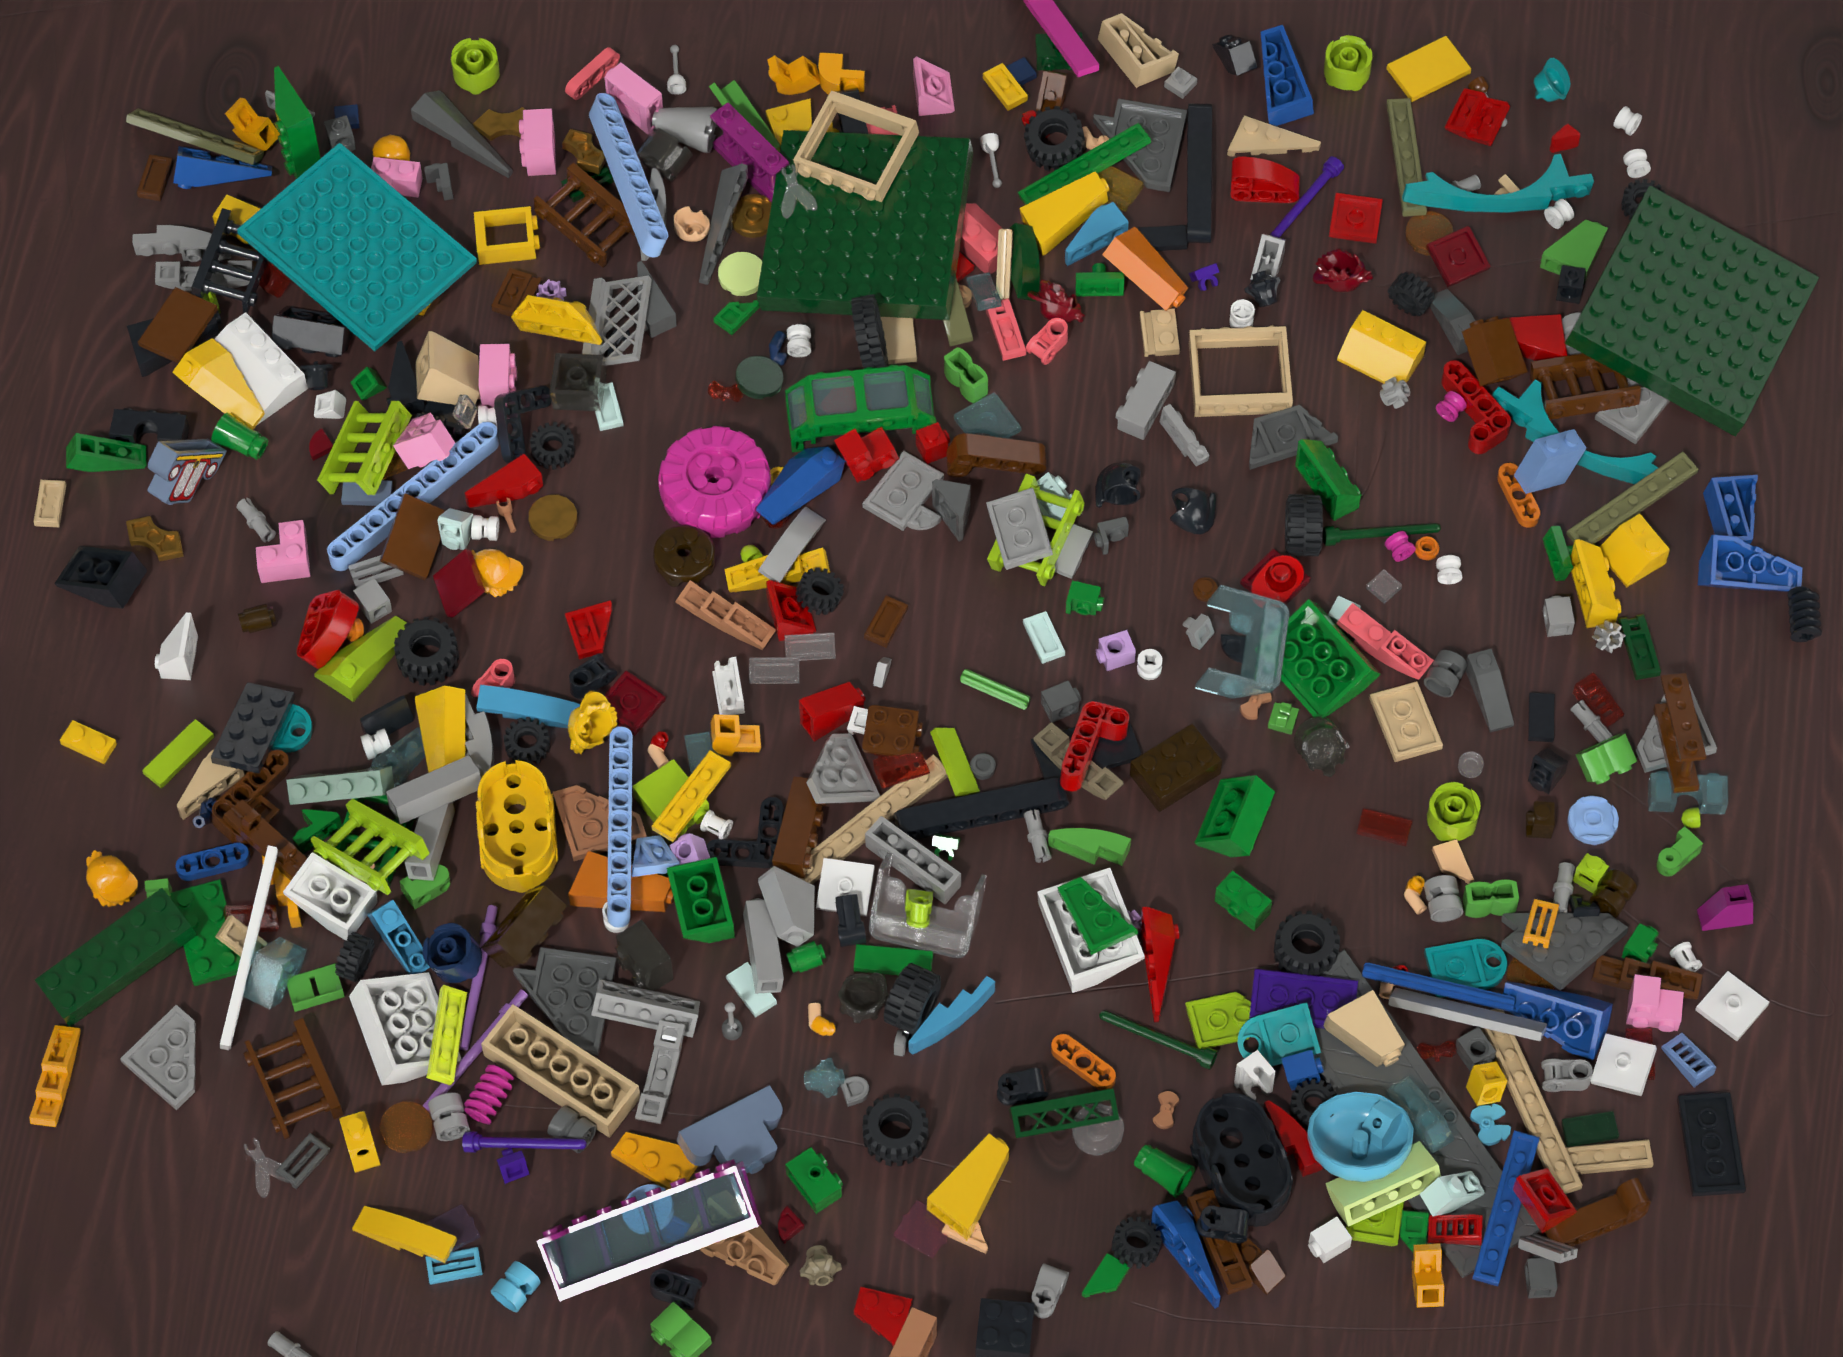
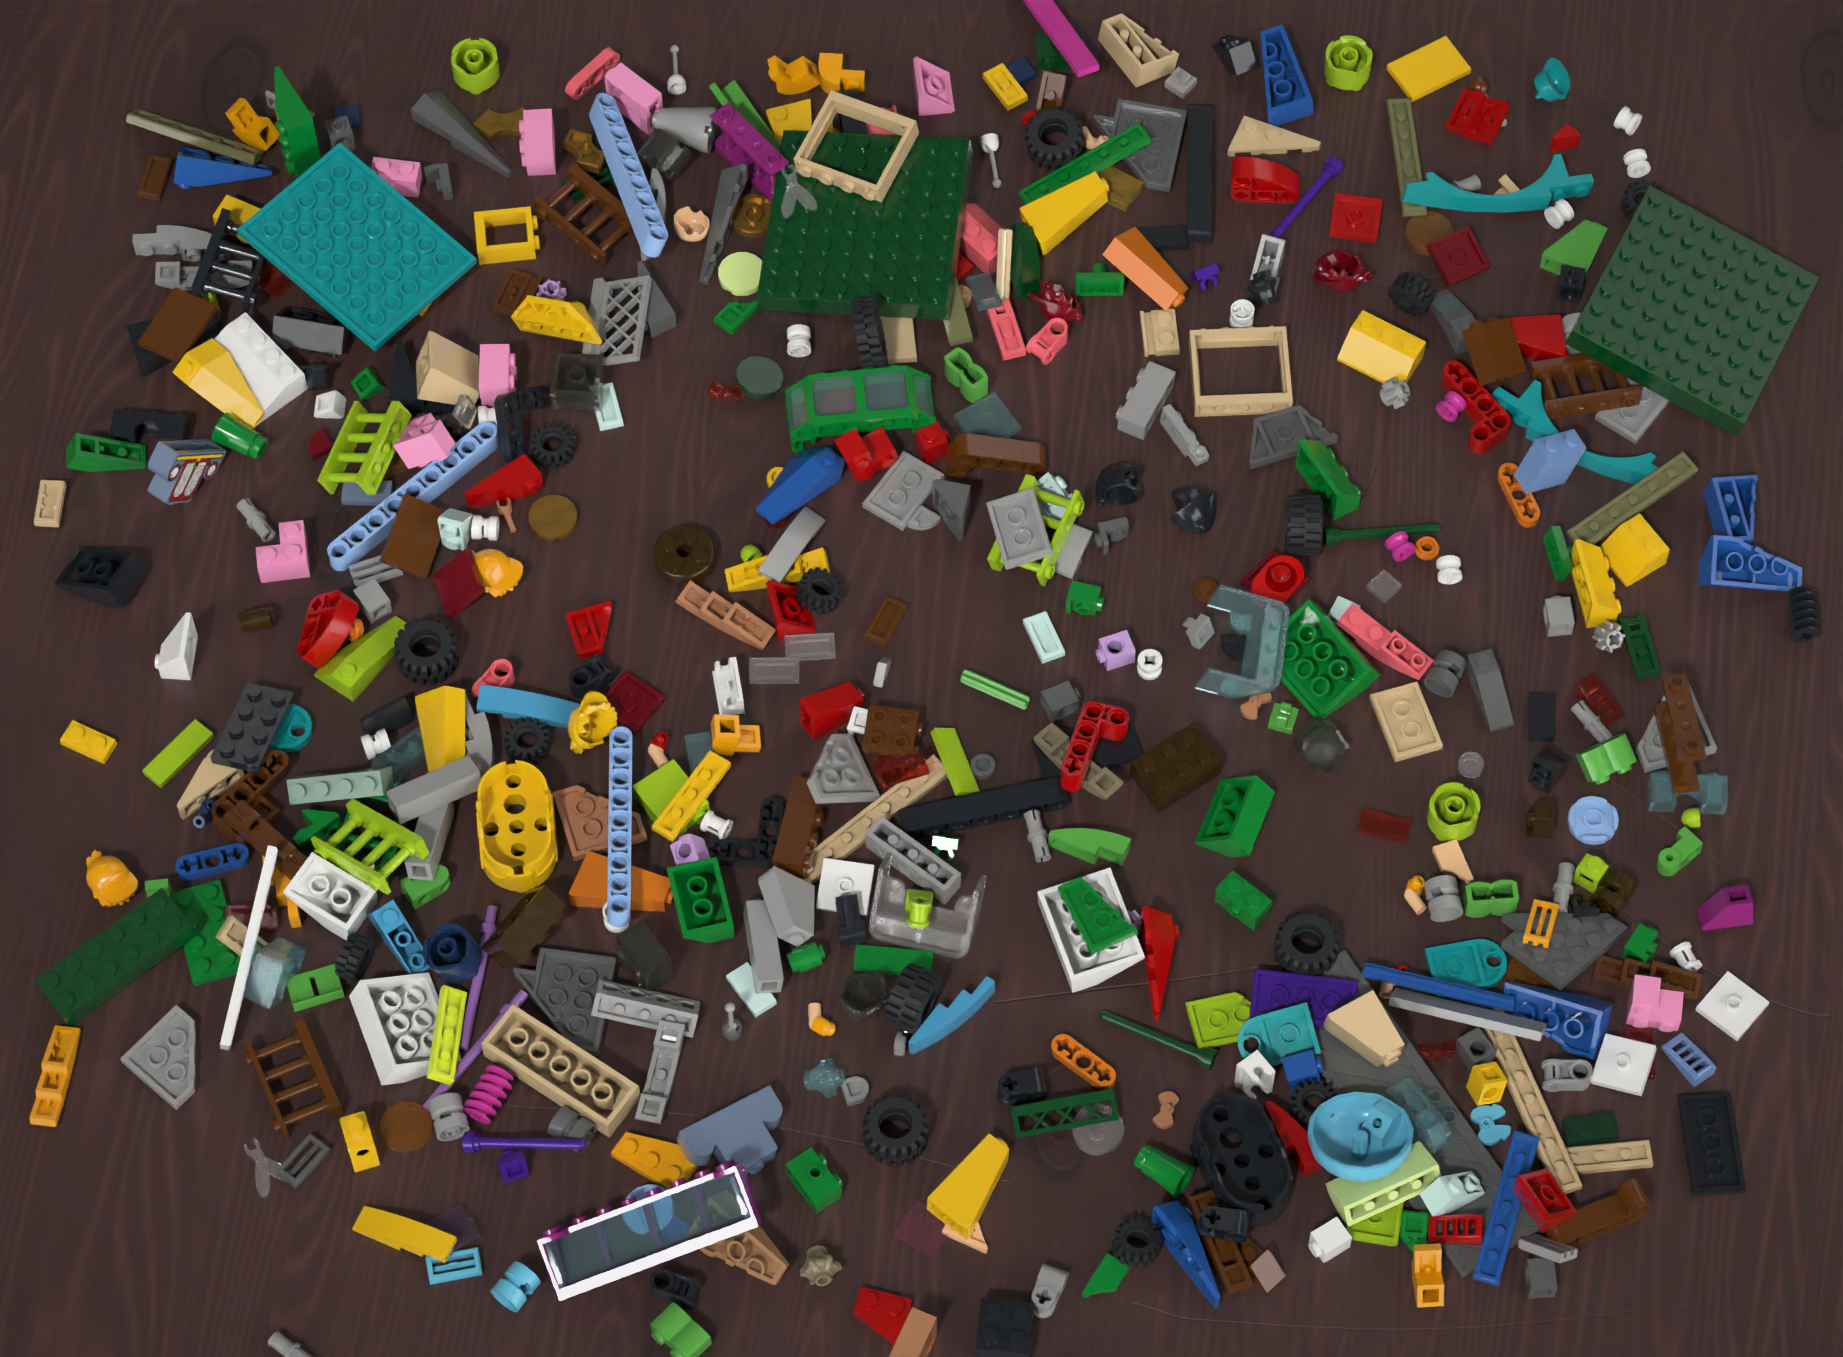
pearl gold tile [126,516,184,562] -> none
light orange hair [372,134,410,161] -> none
light blue wing [631,835,679,877] -> none
dark pink wheel [658,426,771,538] -> none
dark blue arm [769,331,787,366] -> none
dark red tile [778,1206,804,1244] -> none
dark azure slope [1065,202,1129,266] -> none

